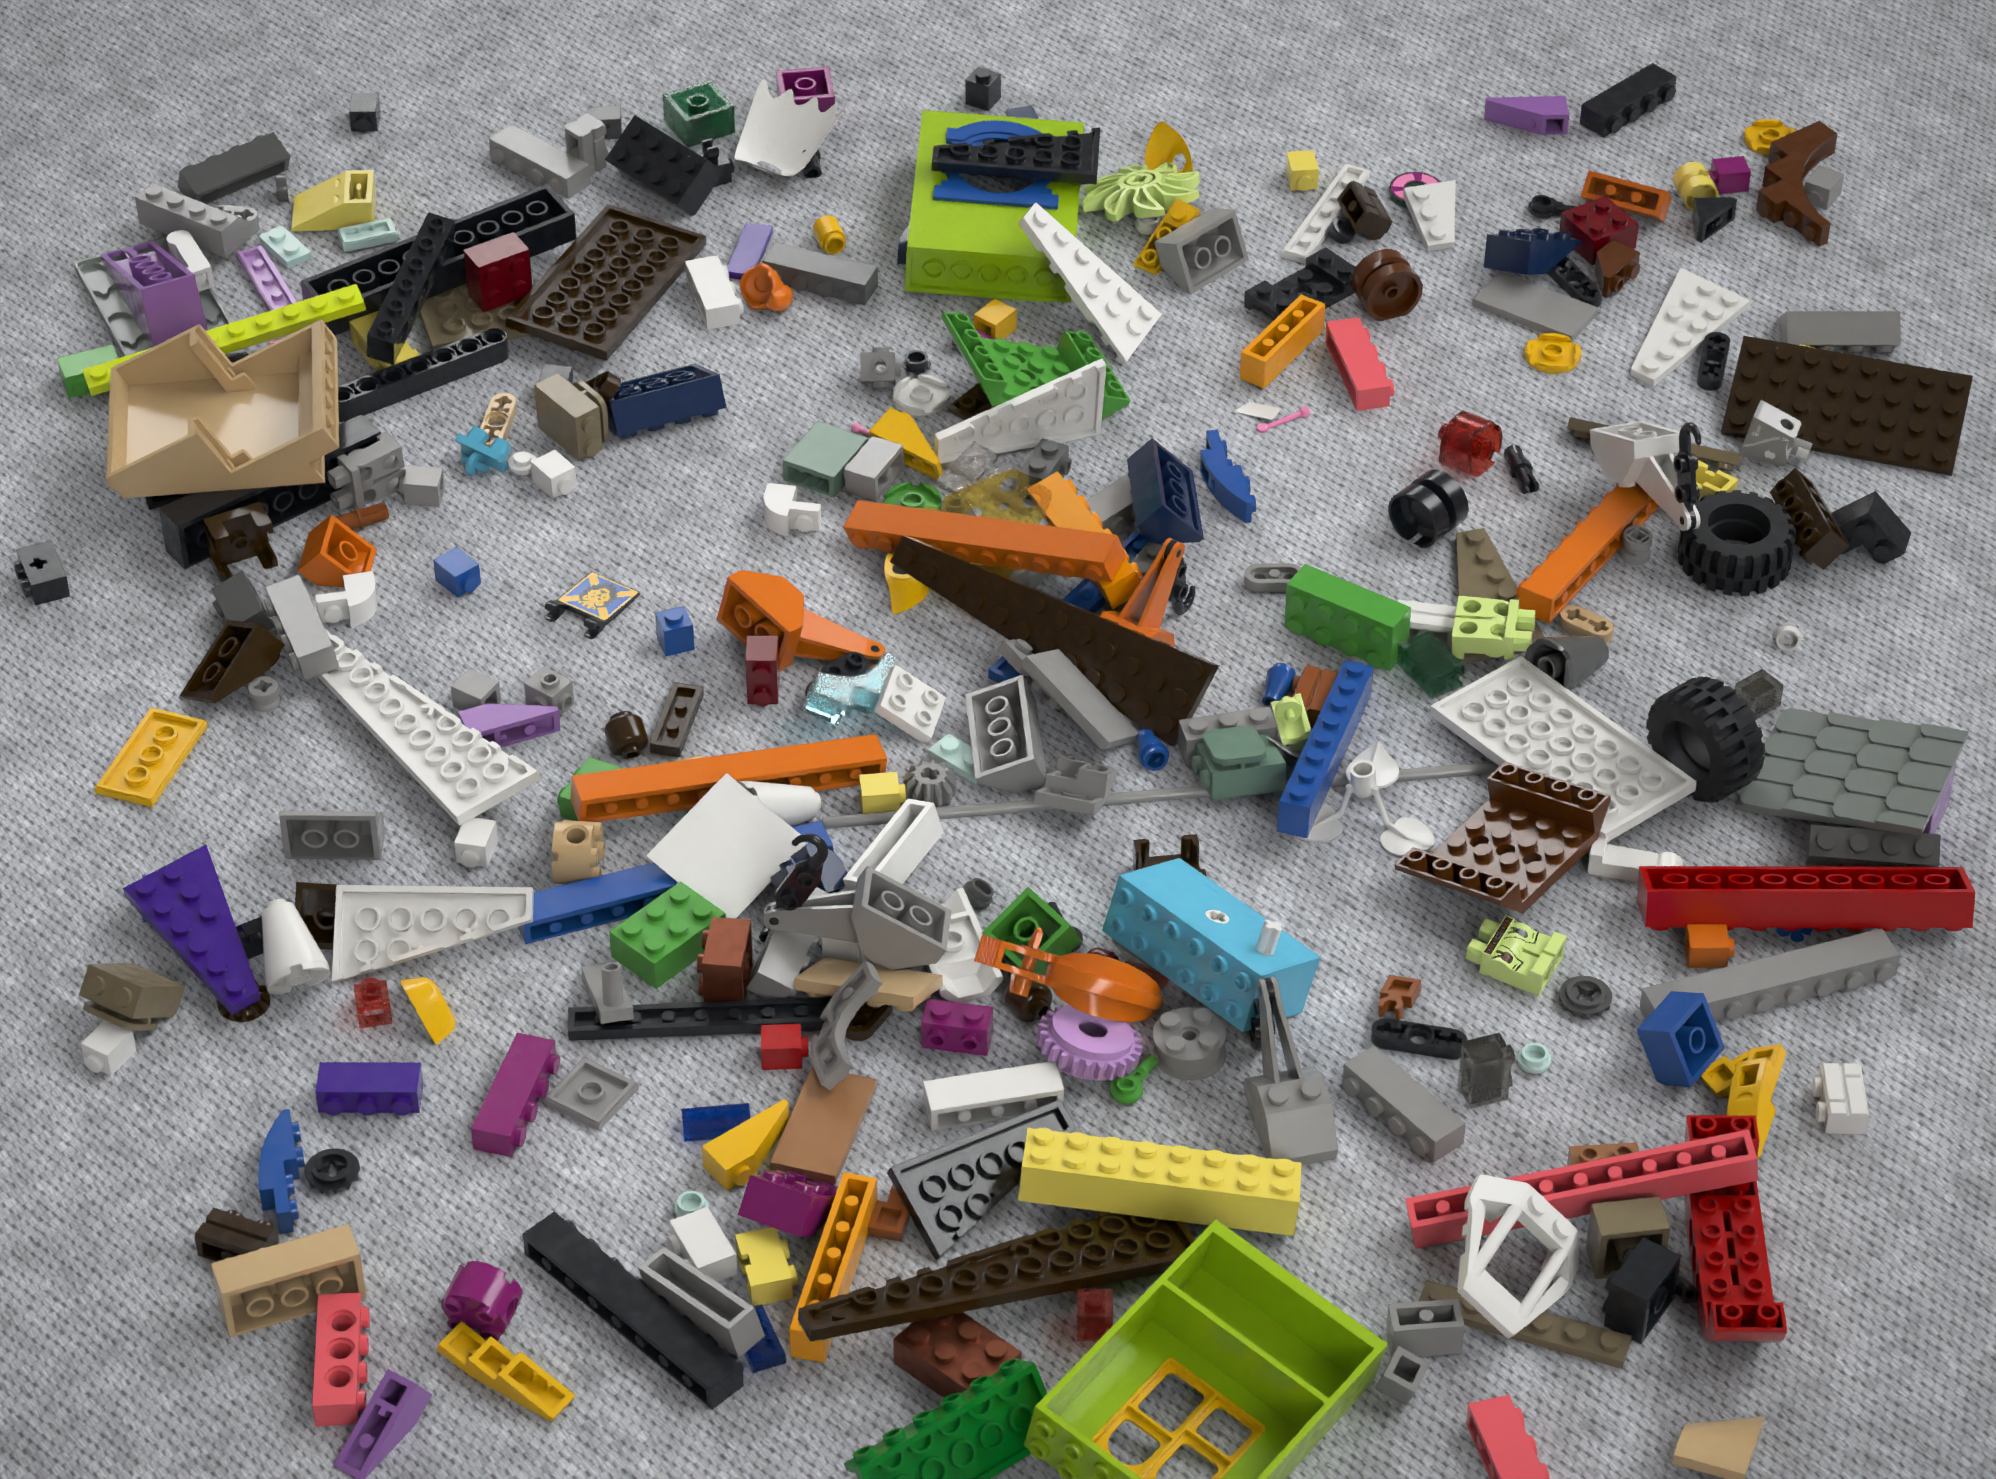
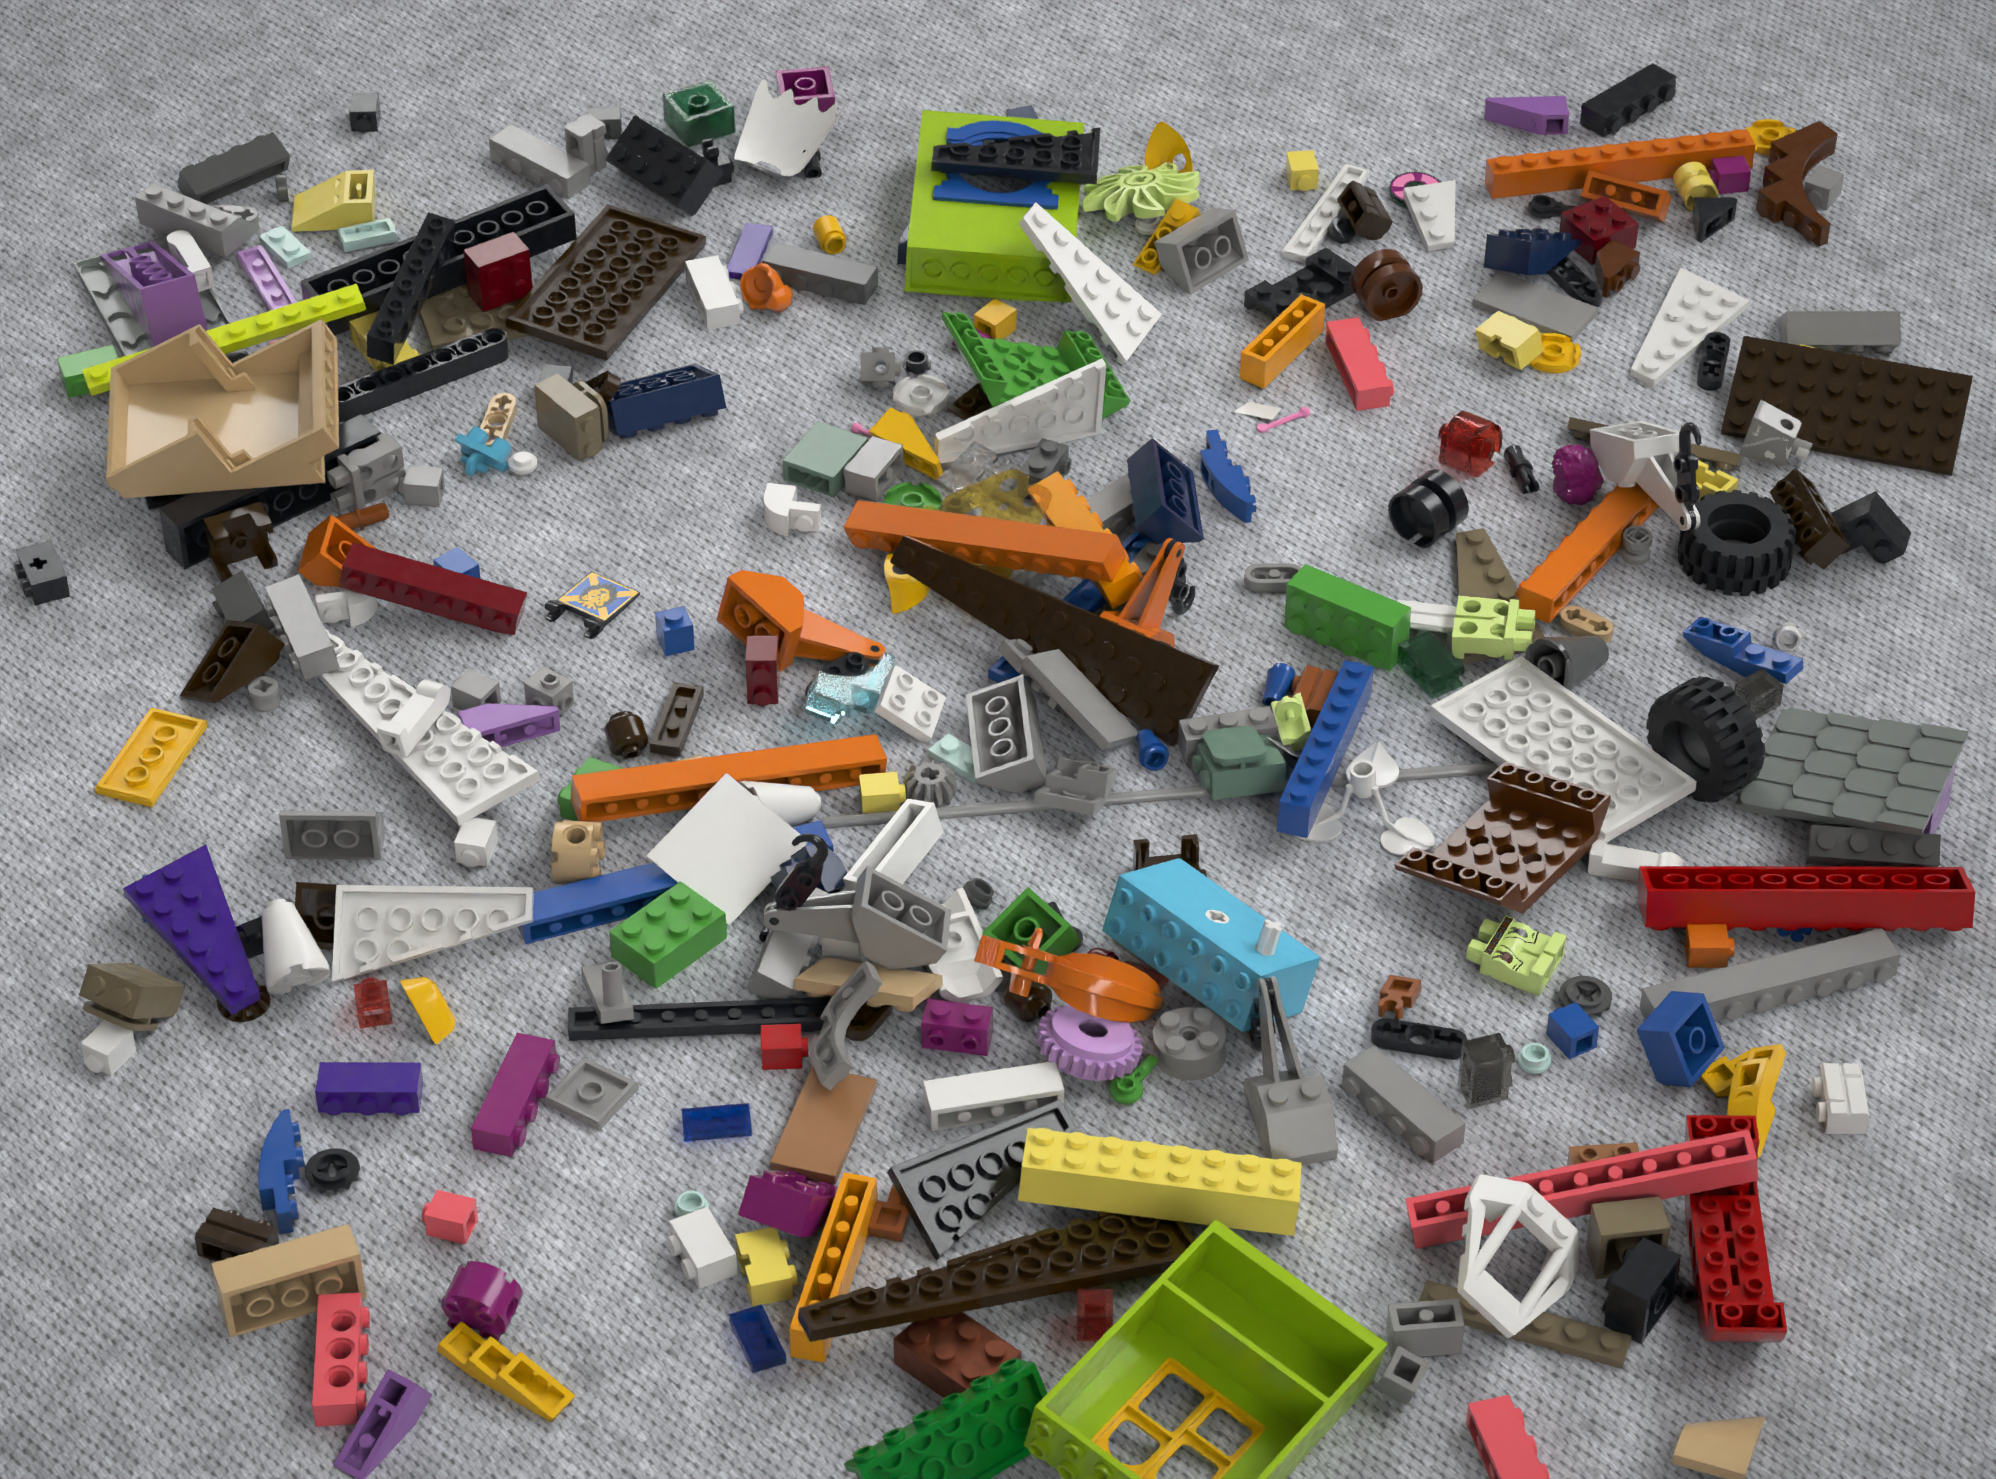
black brick [523,1211,744,1410] -> none
white brick [531,450,577,499] -> none
light grey brick [638,1246,765,1358] -> none
copper brick [697,917,754,1002] -> none
yellow slope [702,1099,789,1191] -> none
black brick [965,67,1001,111] -> none
none -> dark red brick [339,543,528,635]
none -> white leg [376,679,450,757]
none -> coral brick [422,1190,478,1244]
none -> light yellow brick [1475,311,1544,370]
none -> orange brick [1485,129,1756,199]
none -> blue brick [1546,1002,1599,1060]
none -> magenta hair [1552,444,1604,505]
none -> blue slope [1683,617,1804,686]

